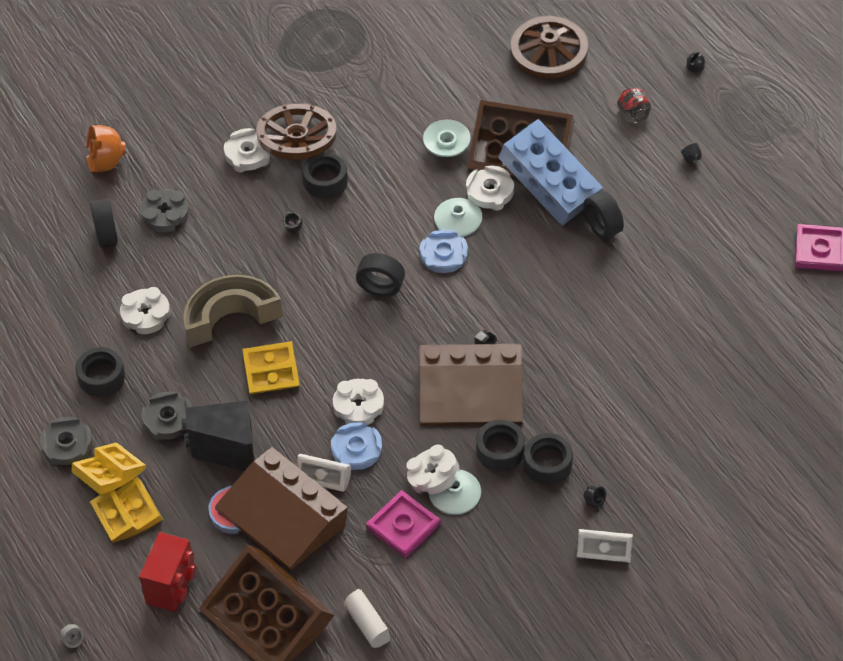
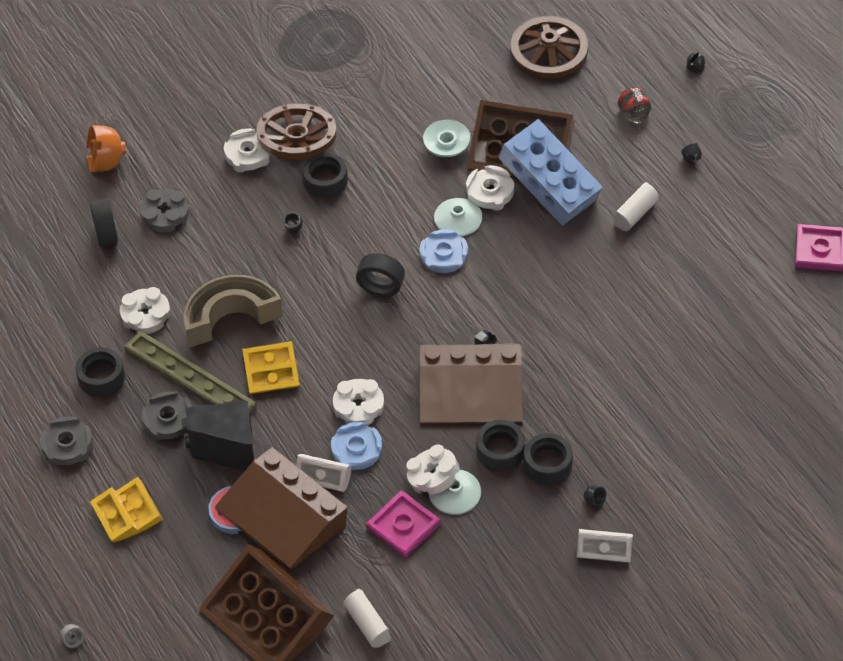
yellow slope [72,443,145,495] -> none
red brick [139,532,197,612] -> none
black tyre [583,190,624,240] -> none
none -> olive tile [124,330,257,414]
none -> white brick [614,182,659,231]

